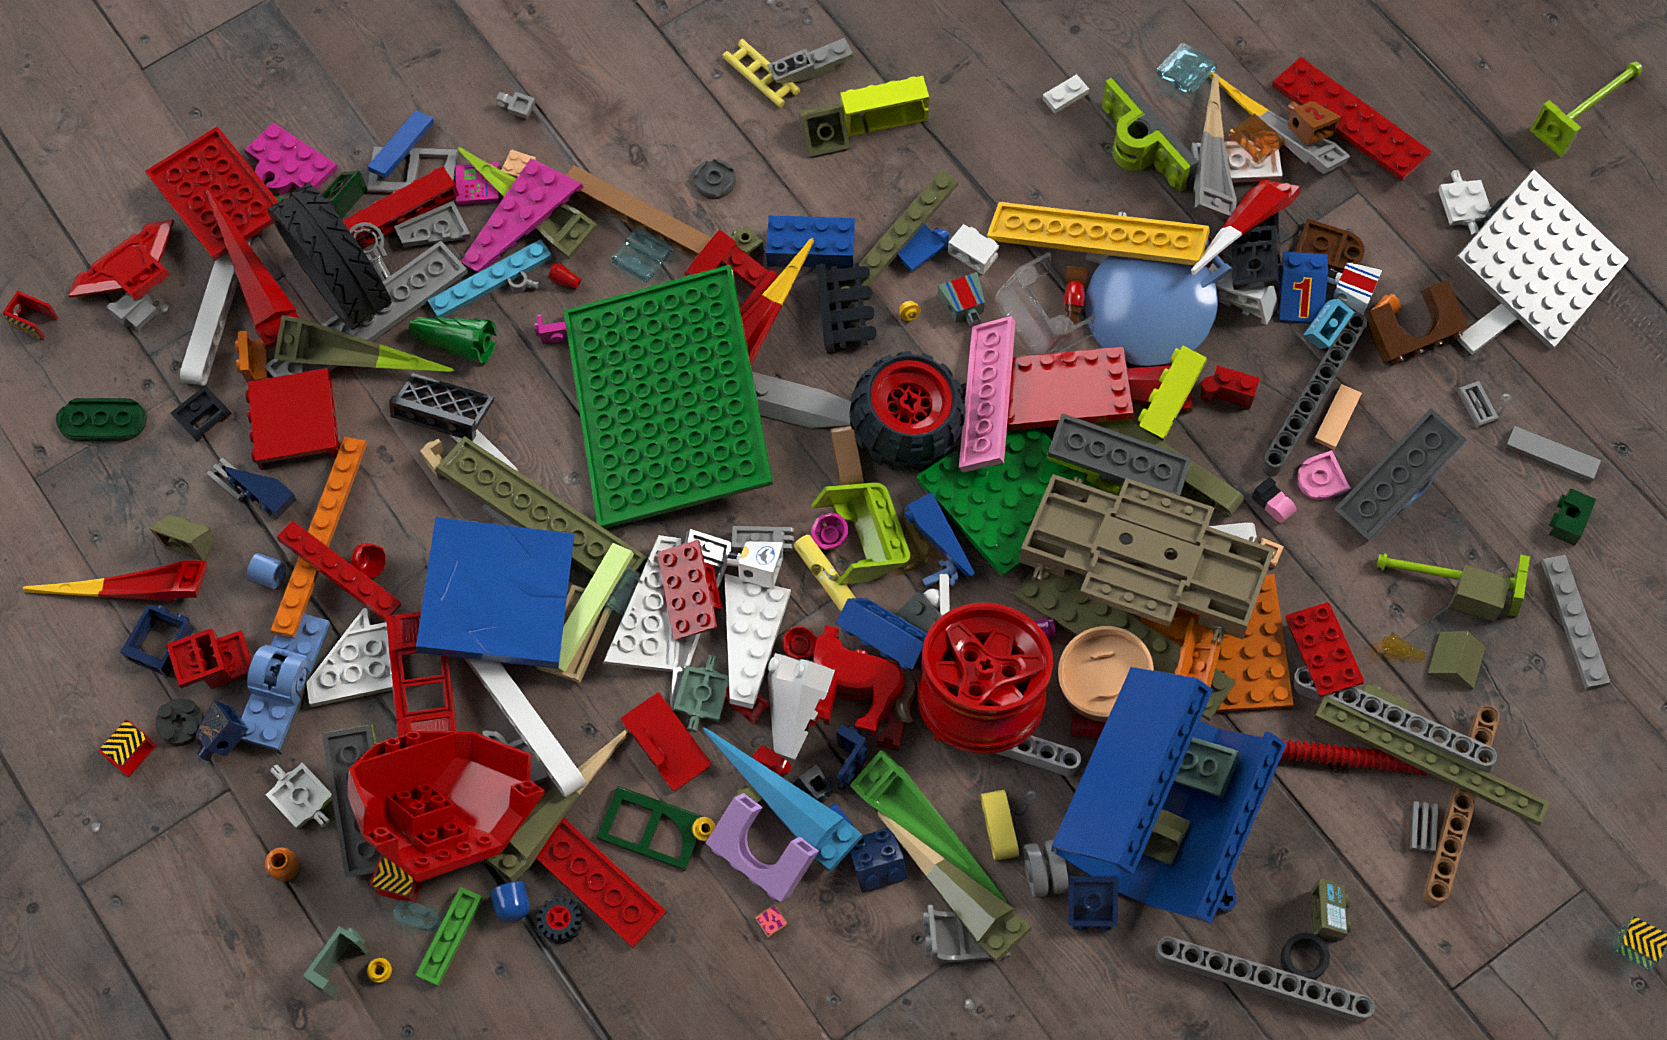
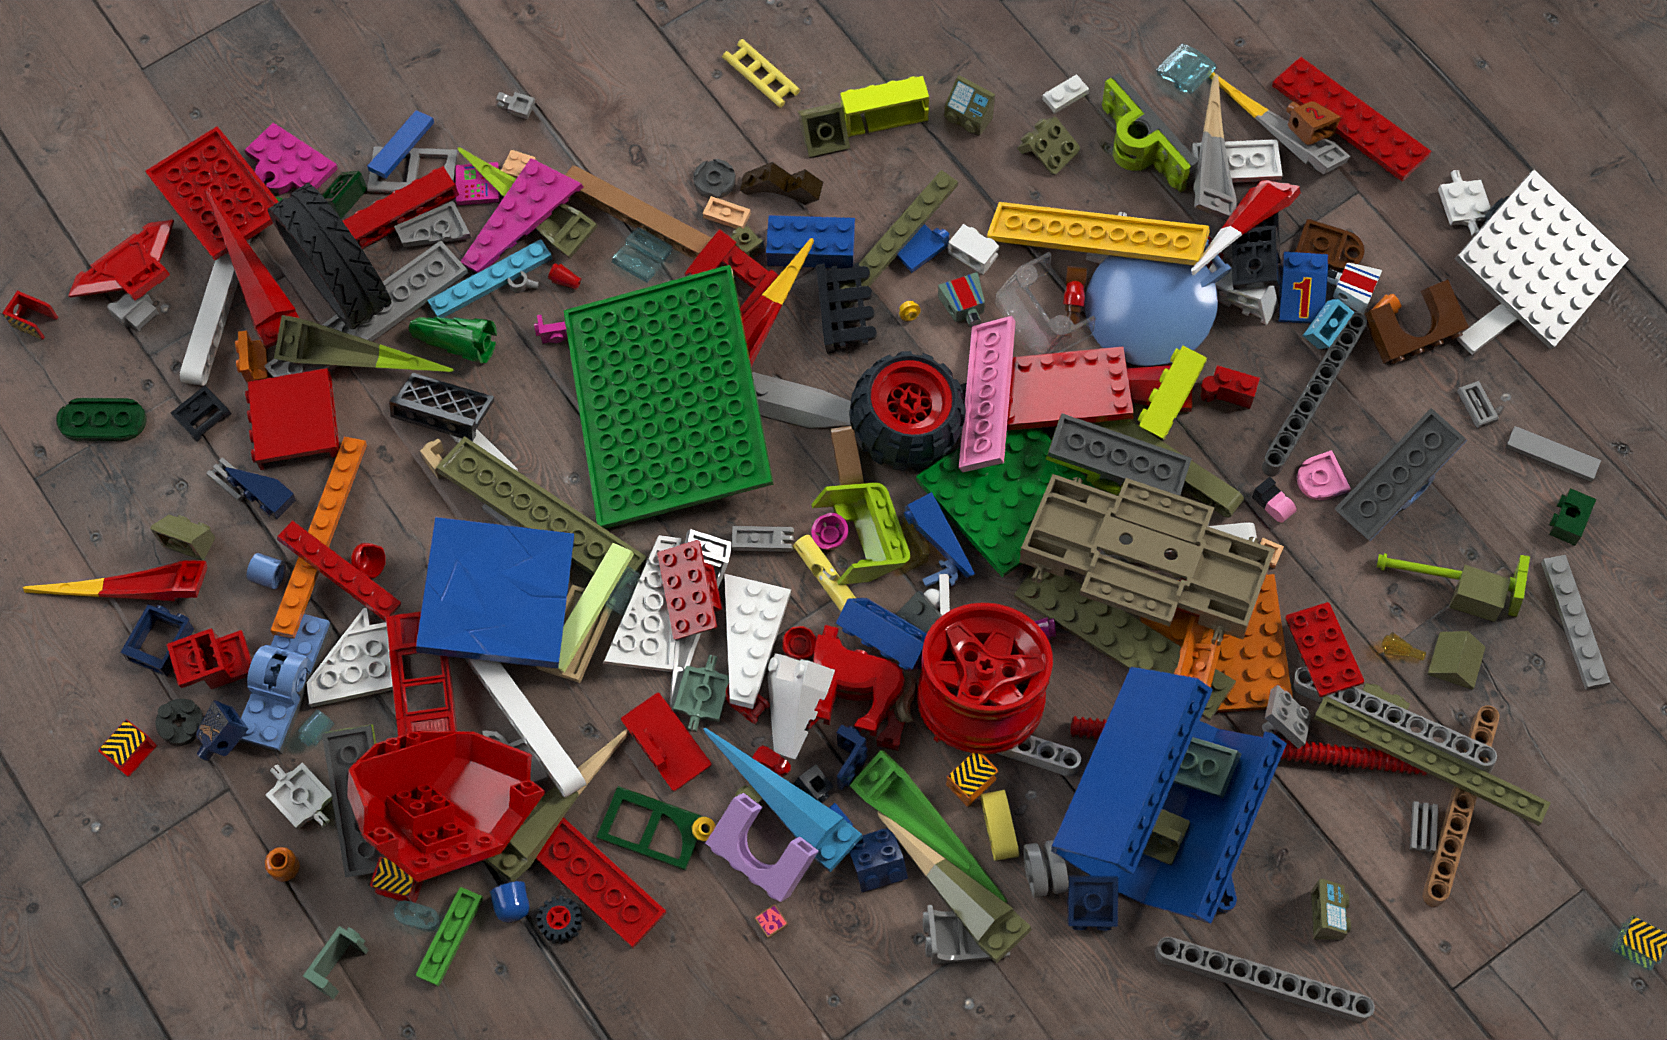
light grey pin [349,222,391,282] -> none
yellow plate [367,958,392,983] -> none
white torso [727,541,783,589] -> none
light grey slope [768,38,853,83] -> none
light nougat brick [1058,626,1154,722] -> none
clear orange plate [1227,113,1285,164] -> none
black tyre [1280,932,1330,980] -> none
light nougat tile [1314,384,1362,450] -> none
lime tile [1530,62,1642,157] -> none
none -> clear light blue brick [298,709,335,747]
none -> light nougat plate [703,196,751,229]
none -> dark brown arch [740,162,823,205]
none -> olive slope [944,75,995,136]
none -> piece [946,753,998,807]
none -> olive bracket [1017,116,1080,175]
none -> light grey plate [1262,685,1311,749]

